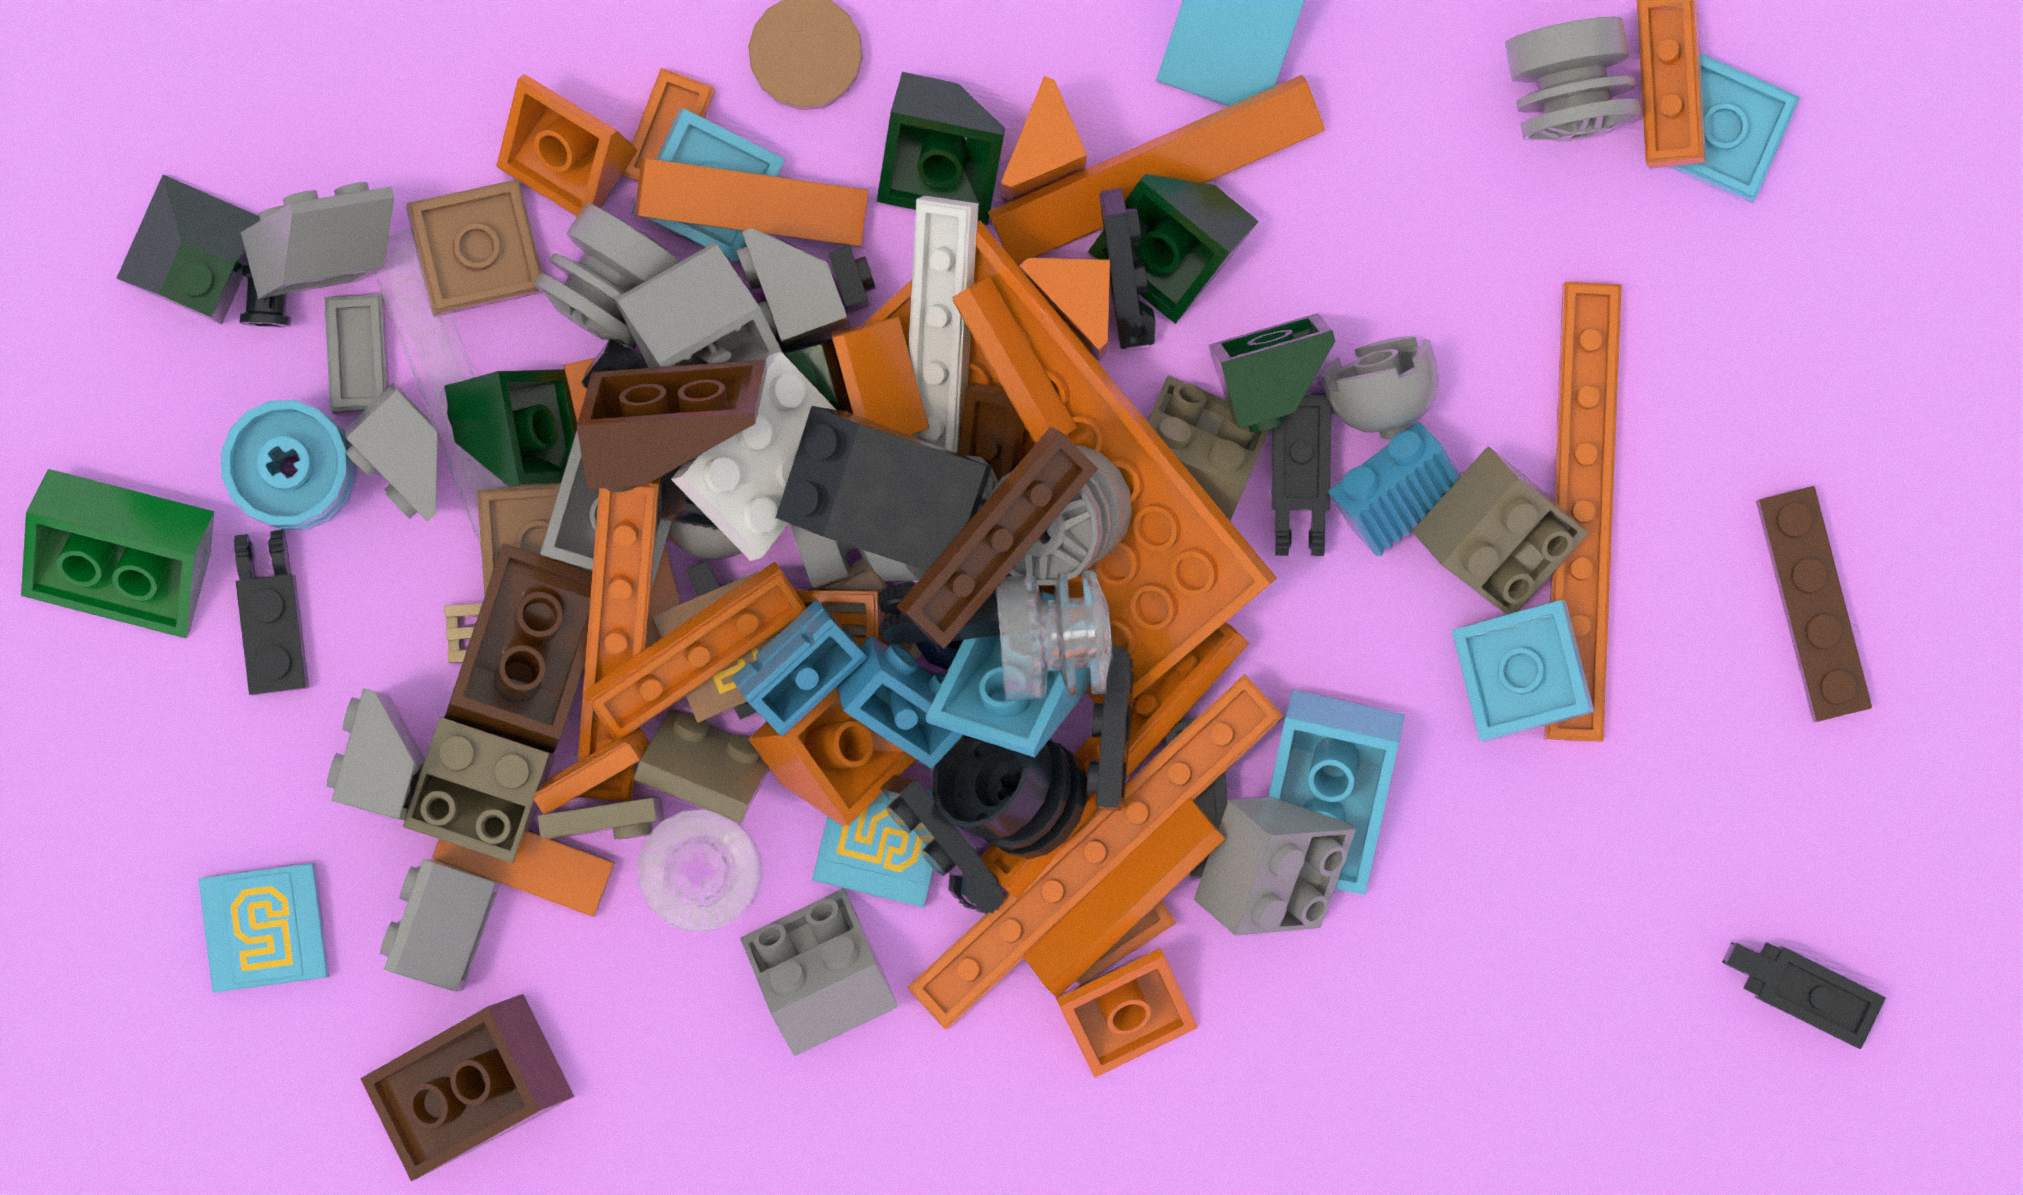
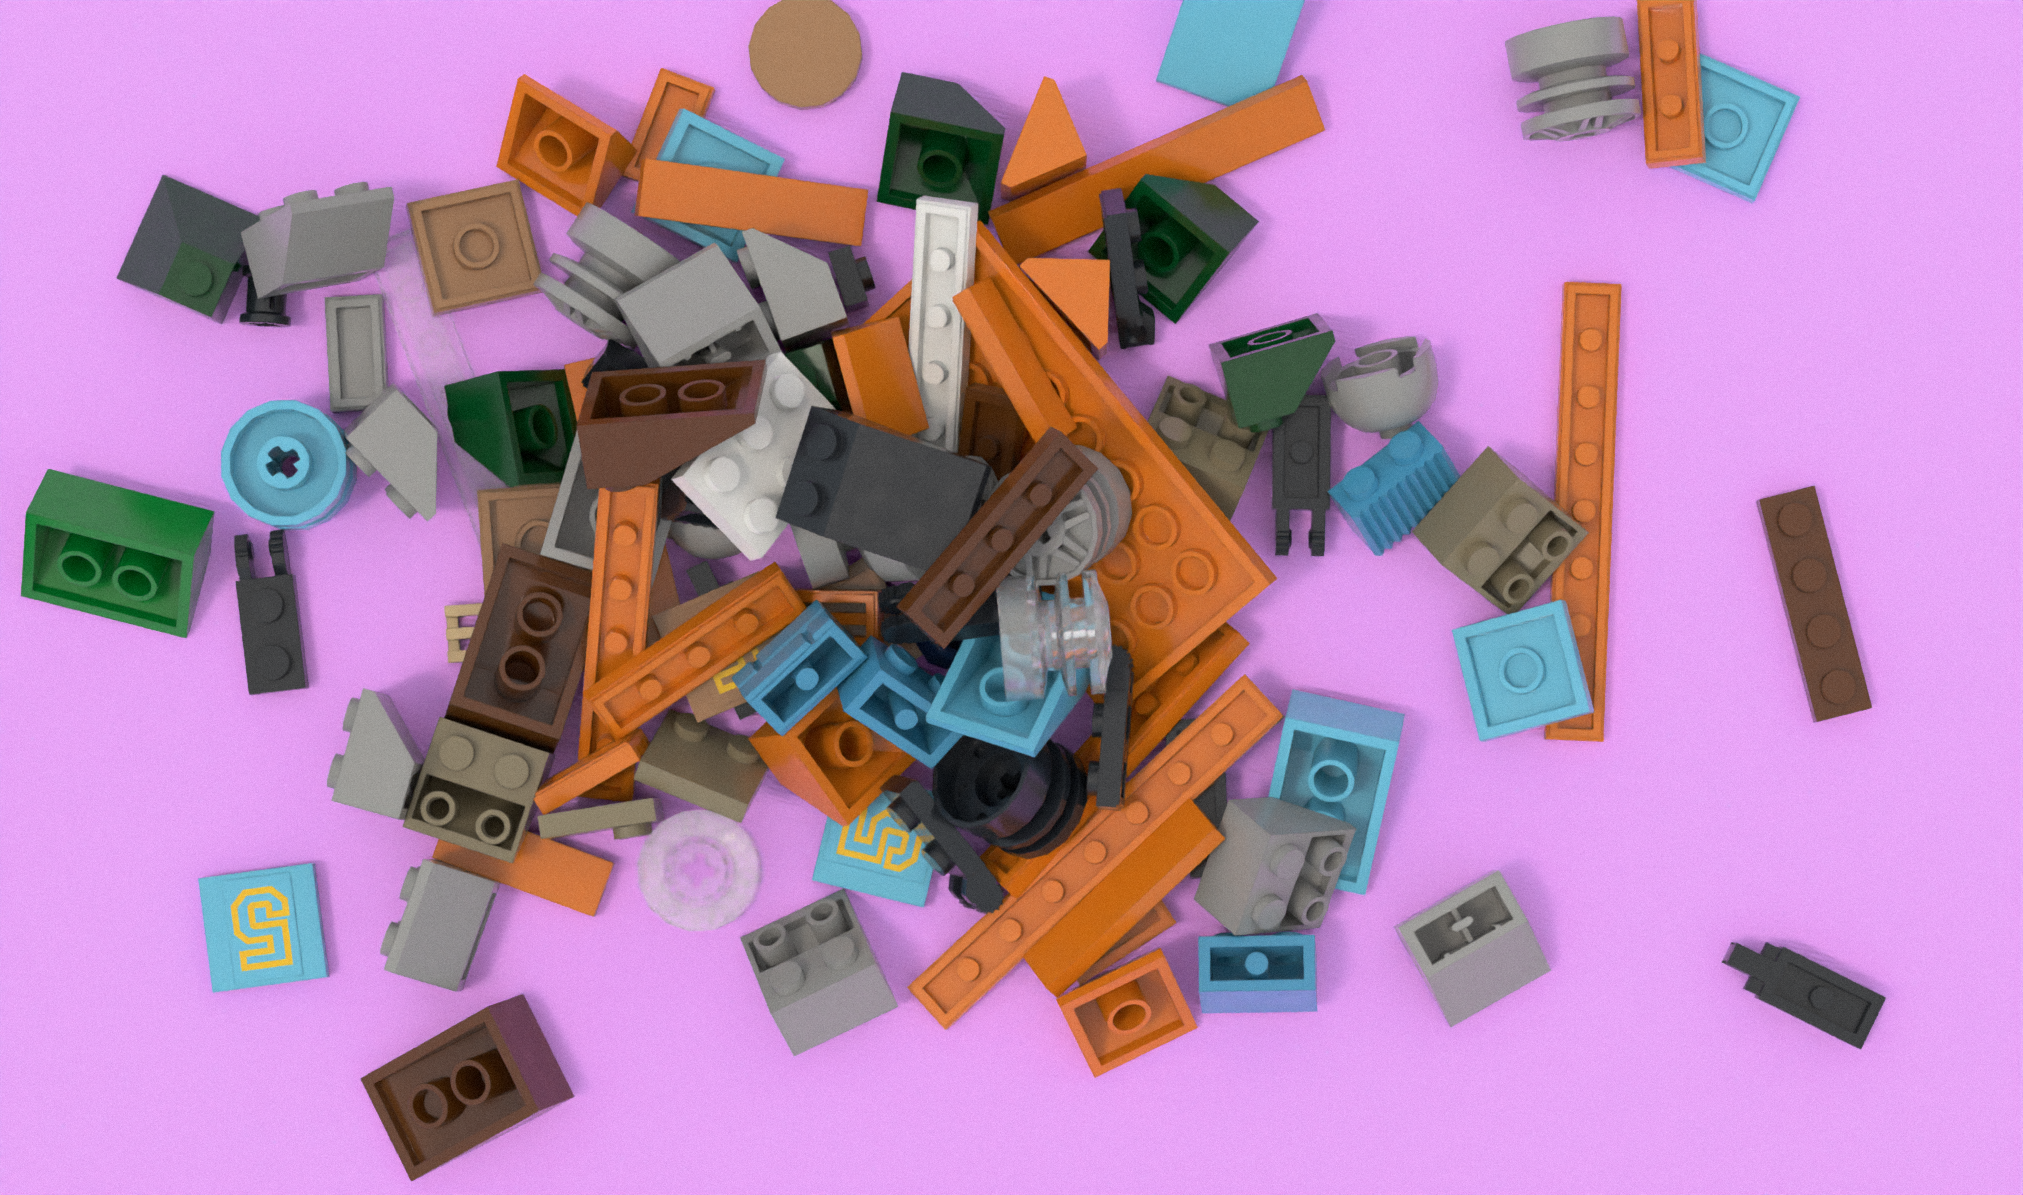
none -> dark azure brick [1198,932,1318,1014]
none -> light grey slope [1393,870,1551,1027]

